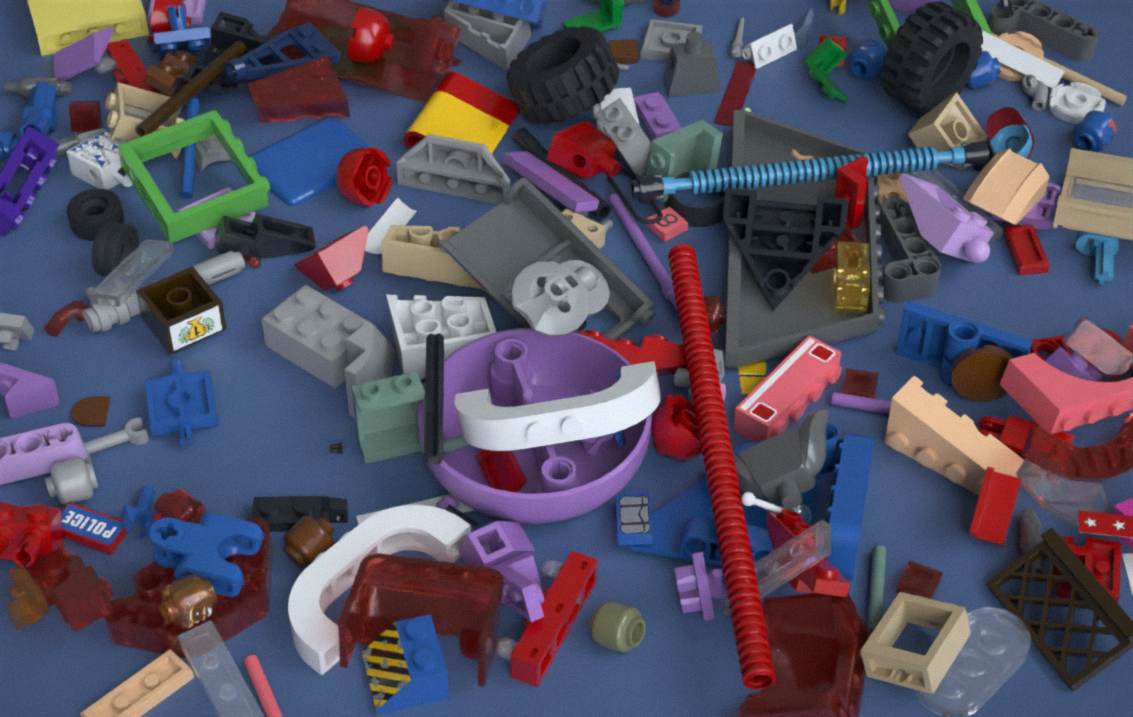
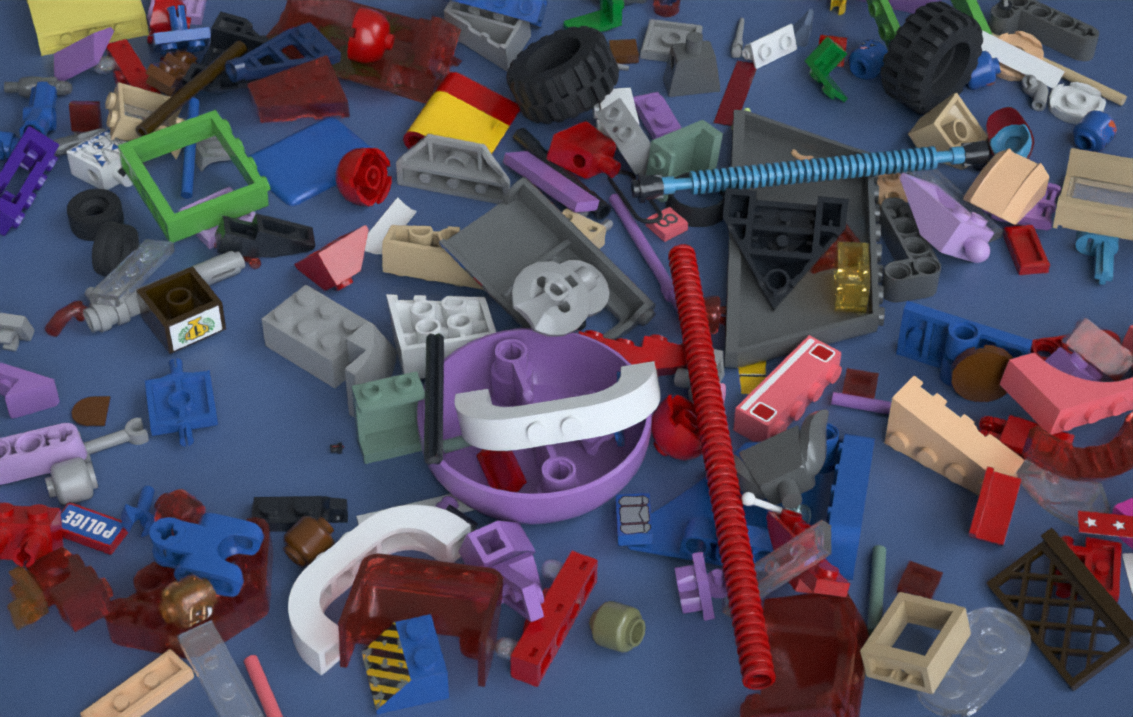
red panel [834,156,868,230] -> none
dark grey piece [1020,508,1047,574] -> none

